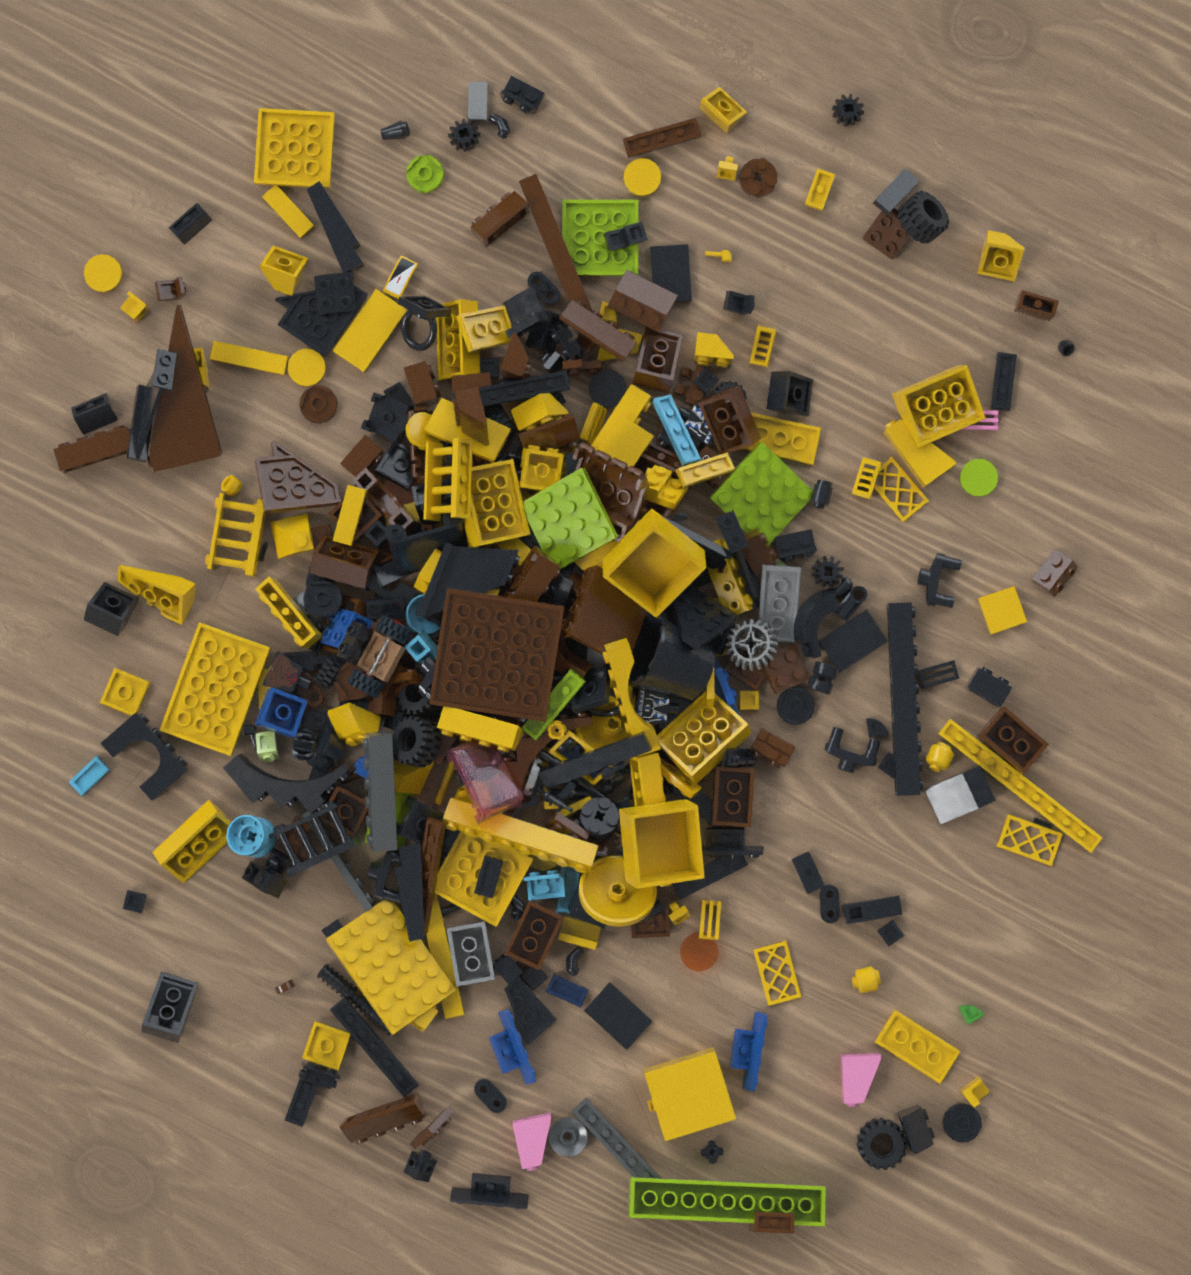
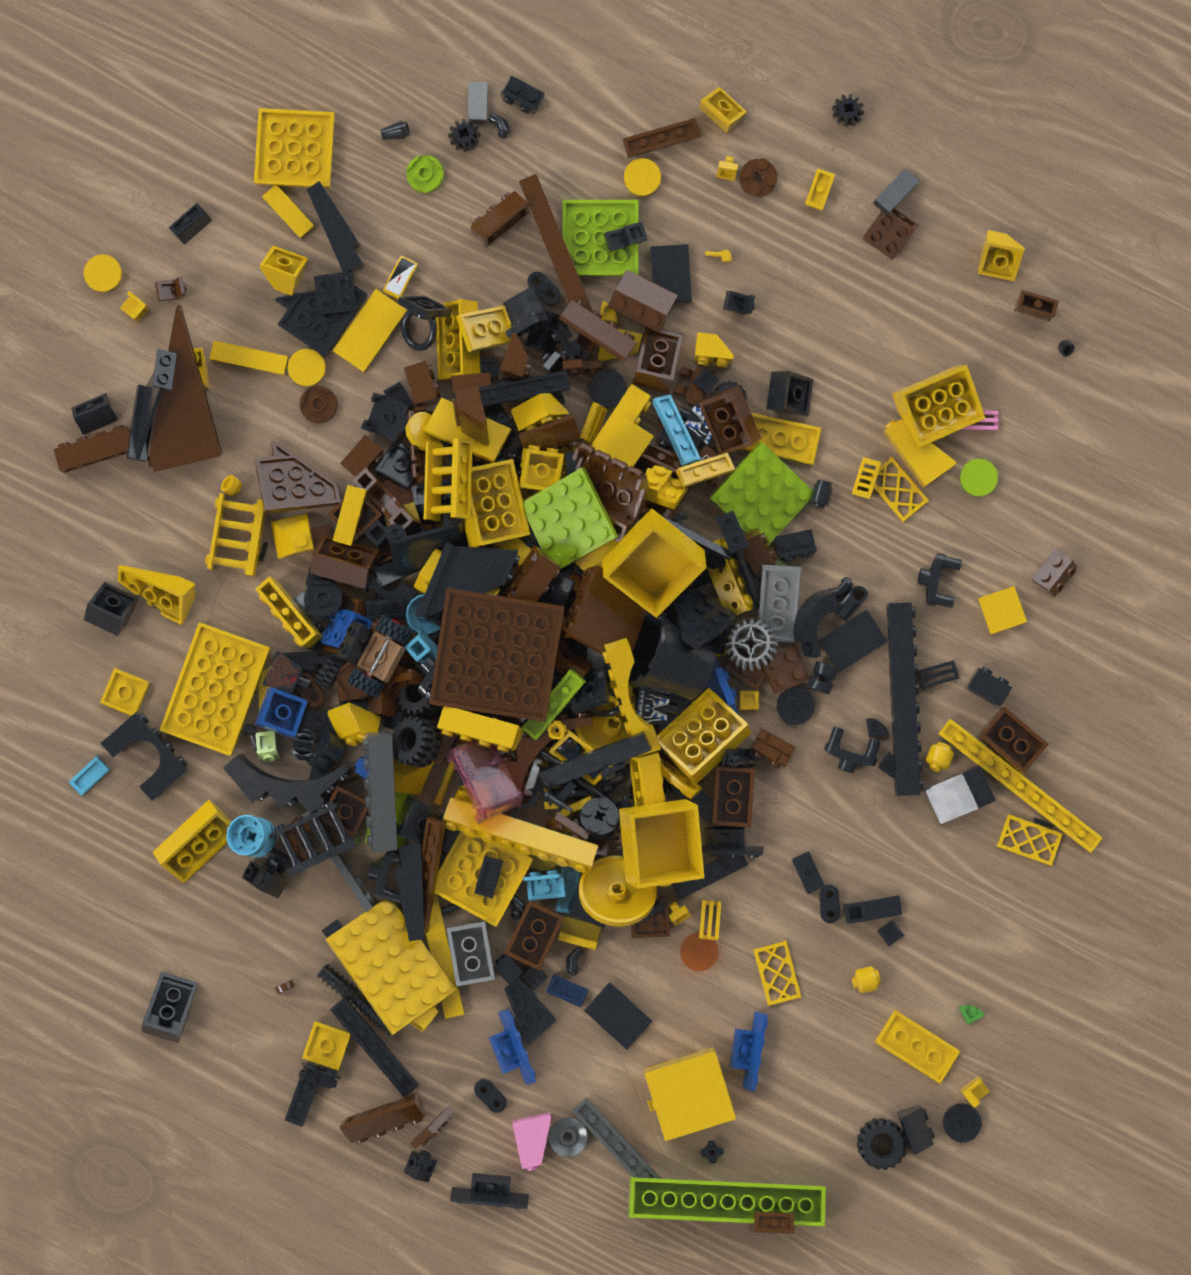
black plate [123,890,147,913] -> none
yellow tile [706,668,715,707] -> none
yellow slope [749,325,776,367] -> none
black gear [812,556,844,588] -> none
bright pink slope [840,1053,881,1107] -> none
black tyre [898,191,949,244] -> none
black tile [990,352,1017,412] -> none

